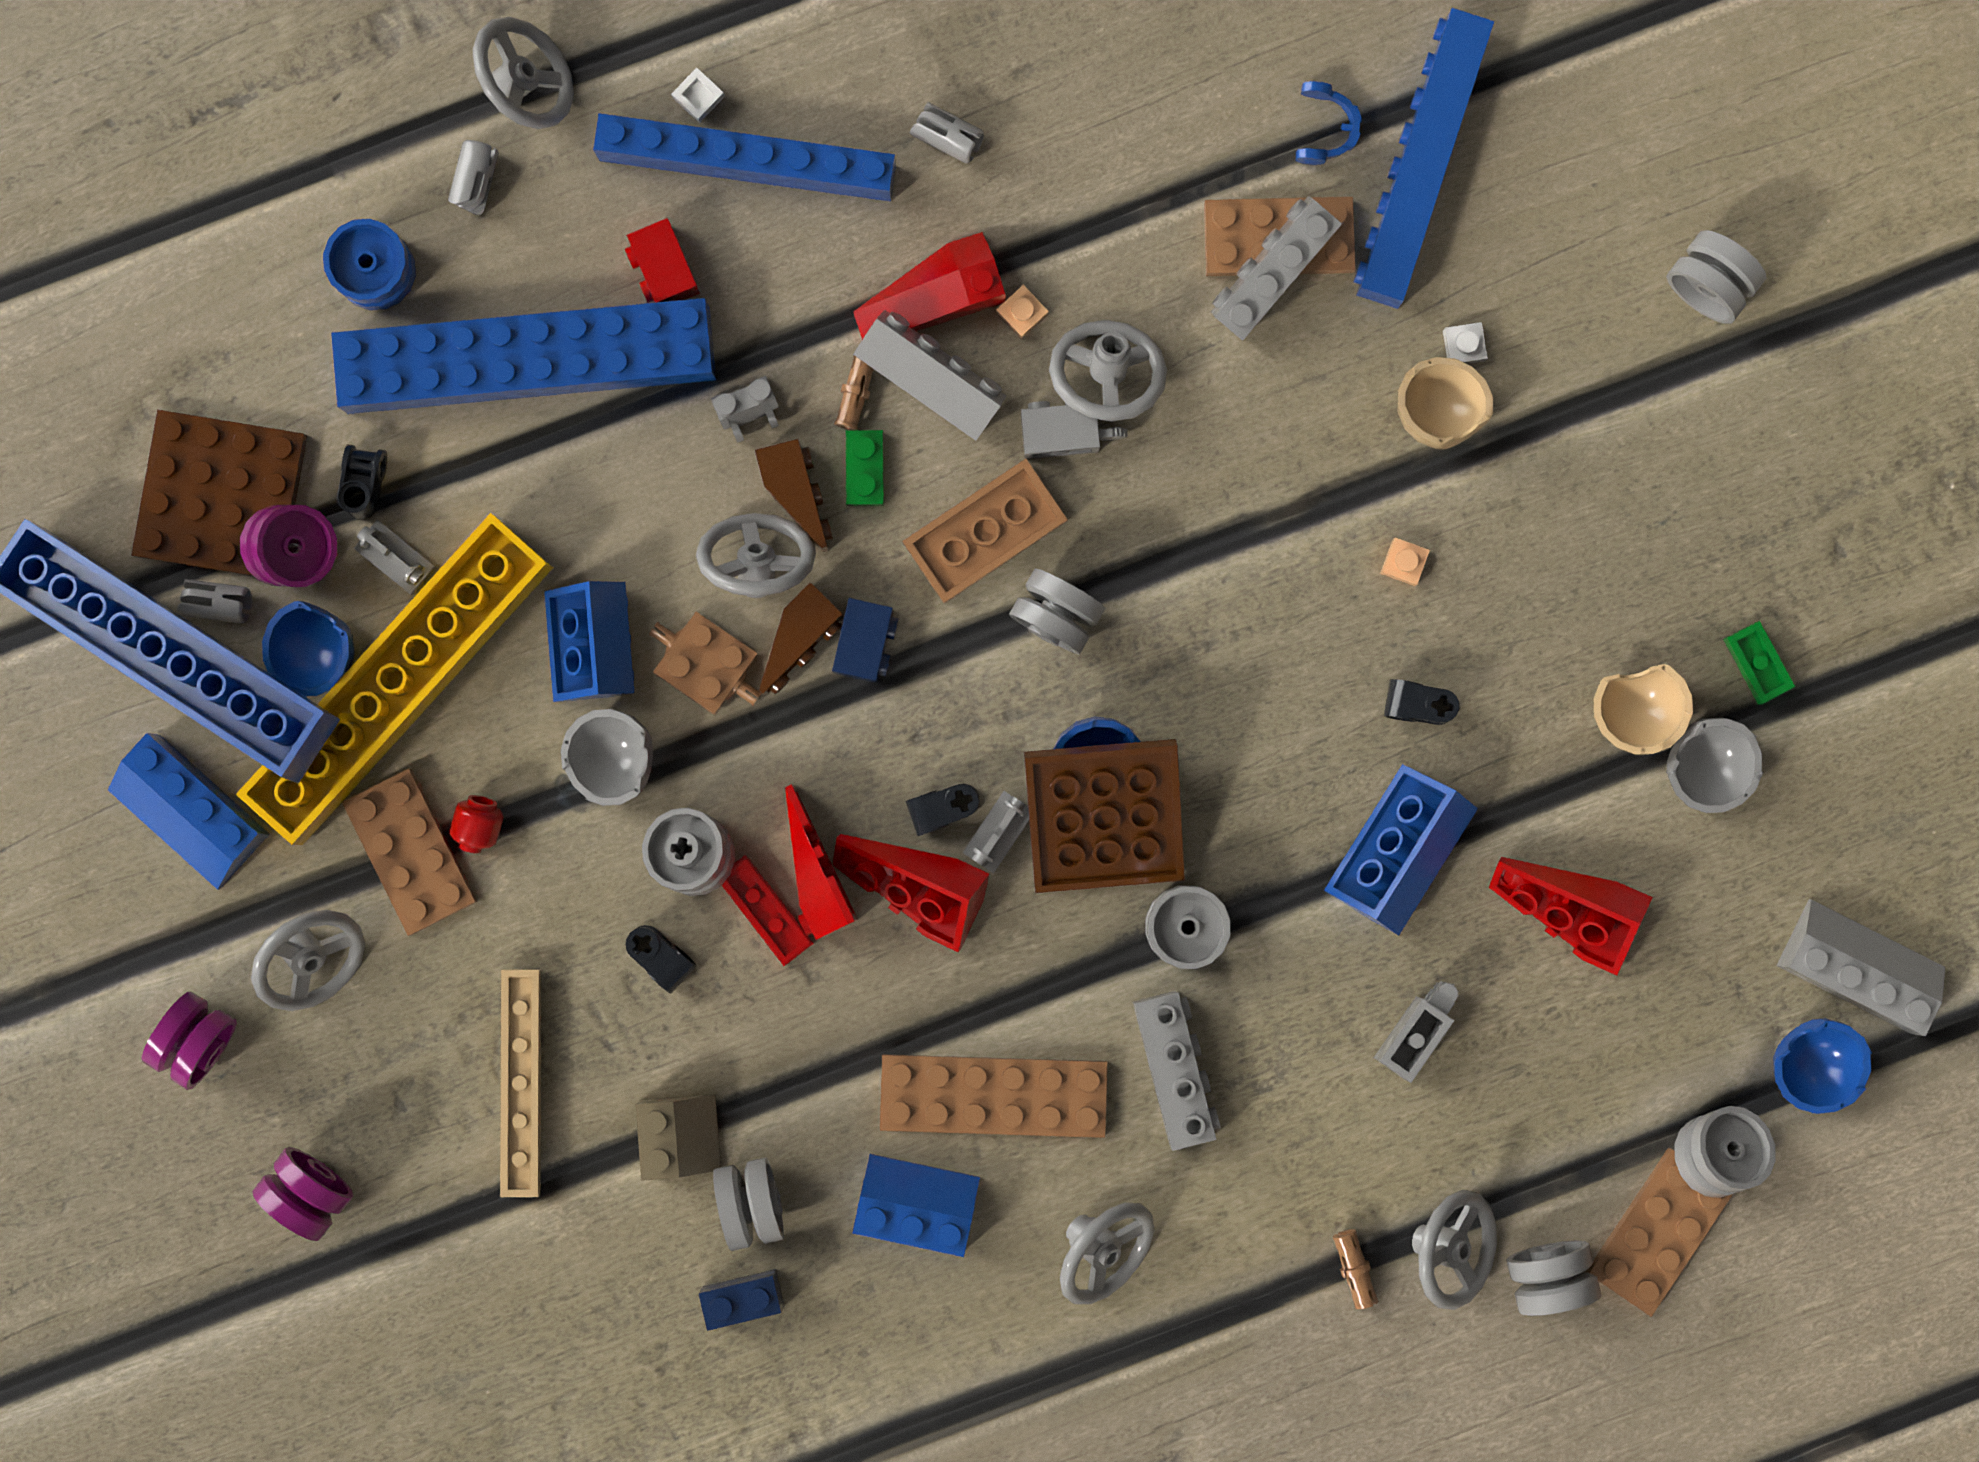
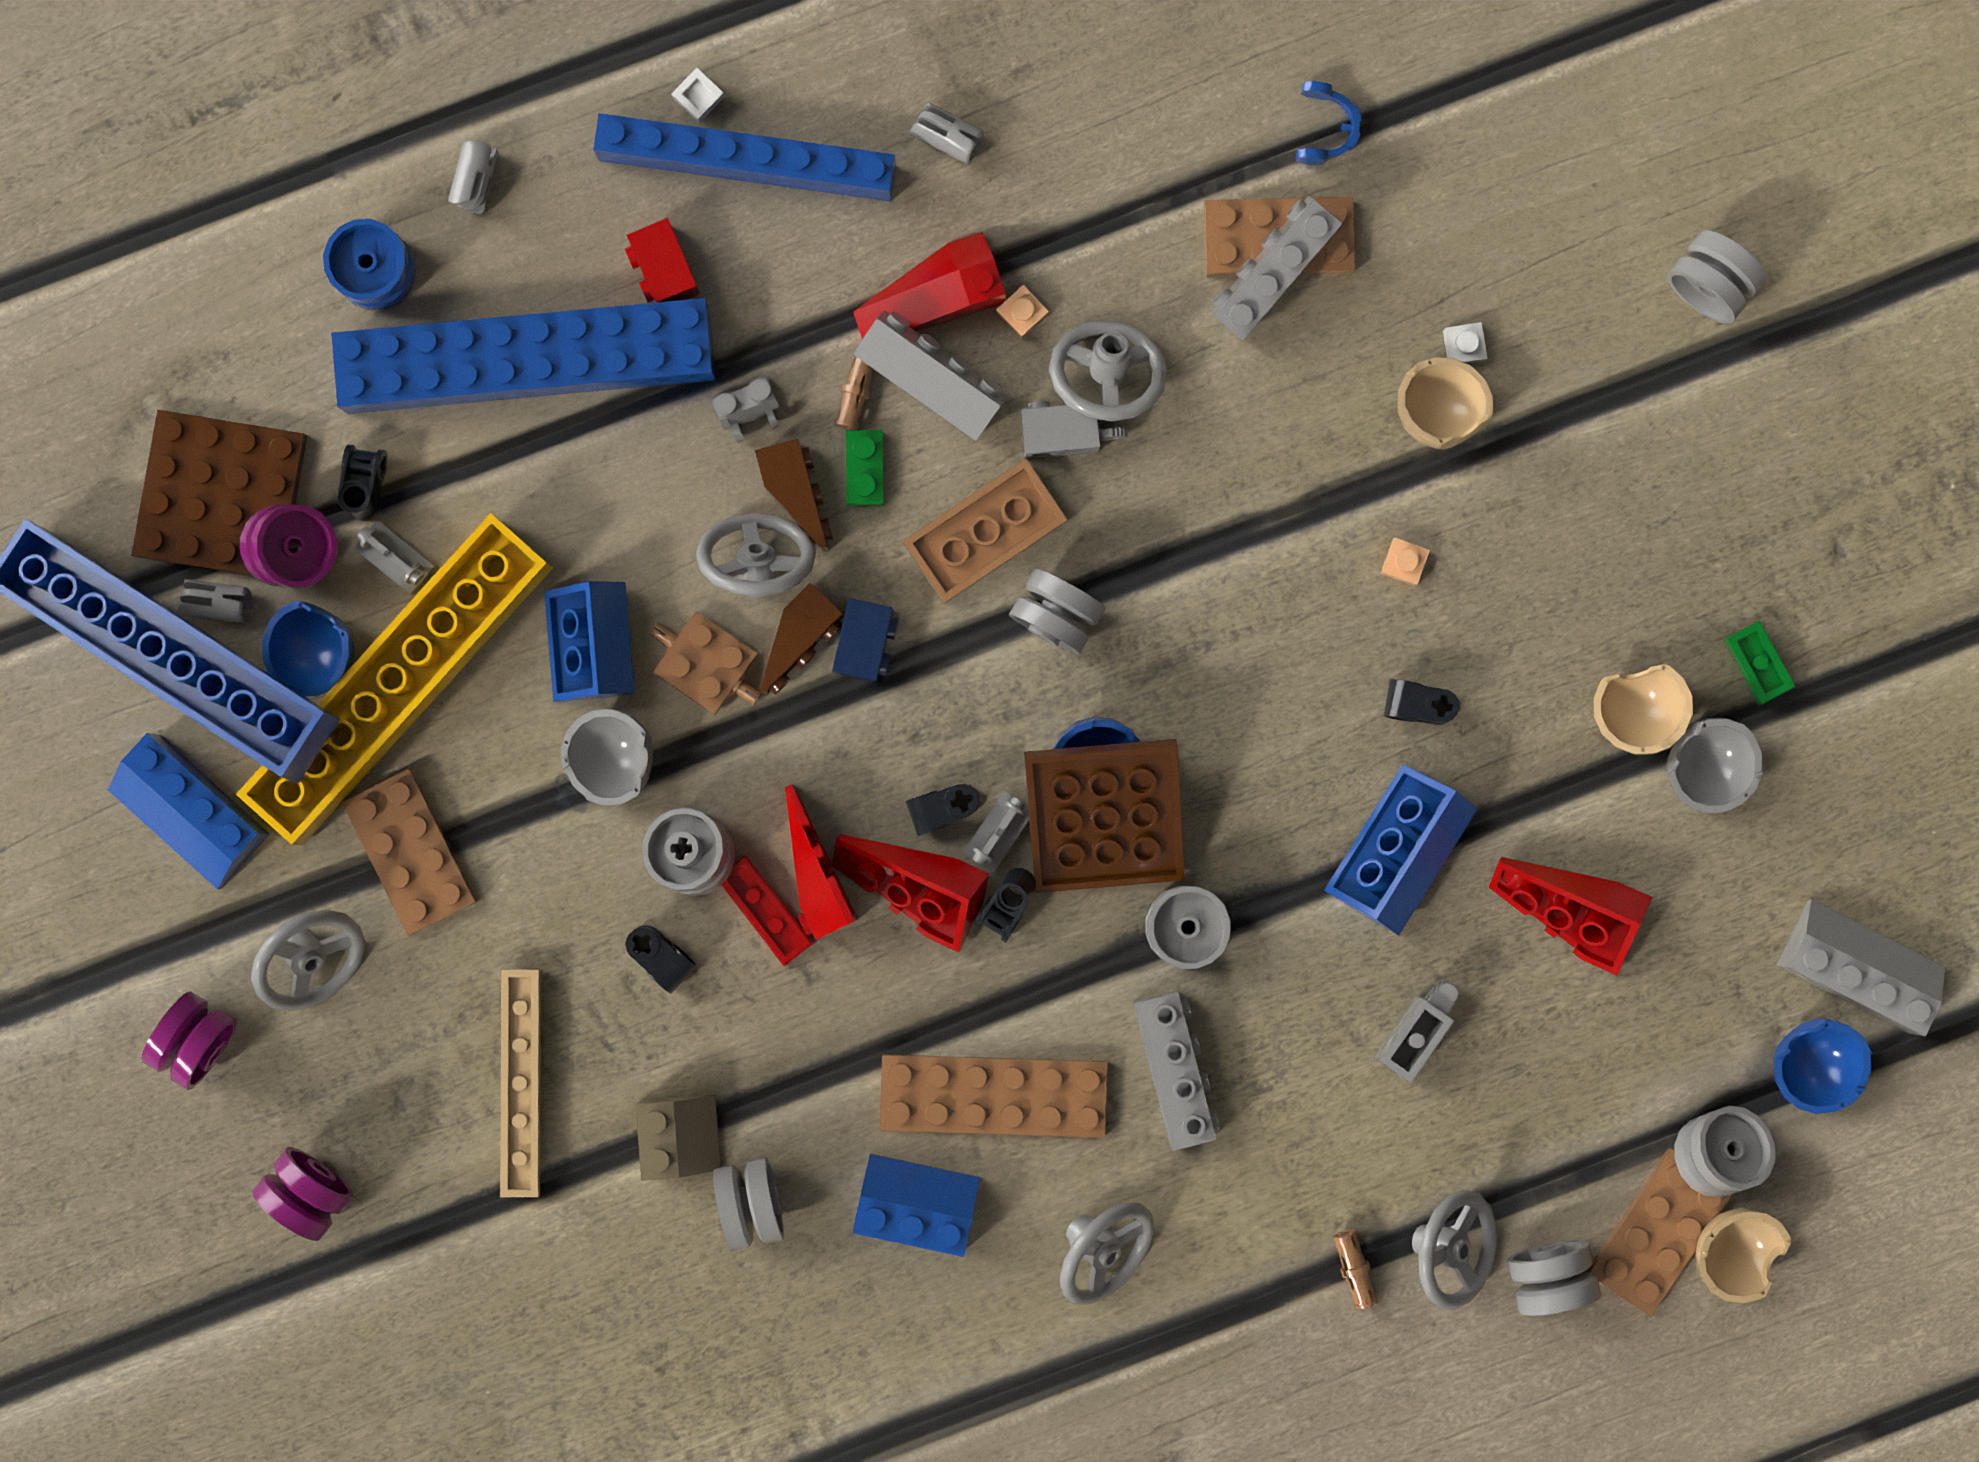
red head [450,795,503,854] -> none
light grey piece [473,17,574,129] -> none
dark blue brick [698,1269,785,1331] -> none
blue brick [1353,8,1494,309] -> none
none -> black piece [974,868,1036,943]
none -> tan cylinder [1696,1207,1791,1304]

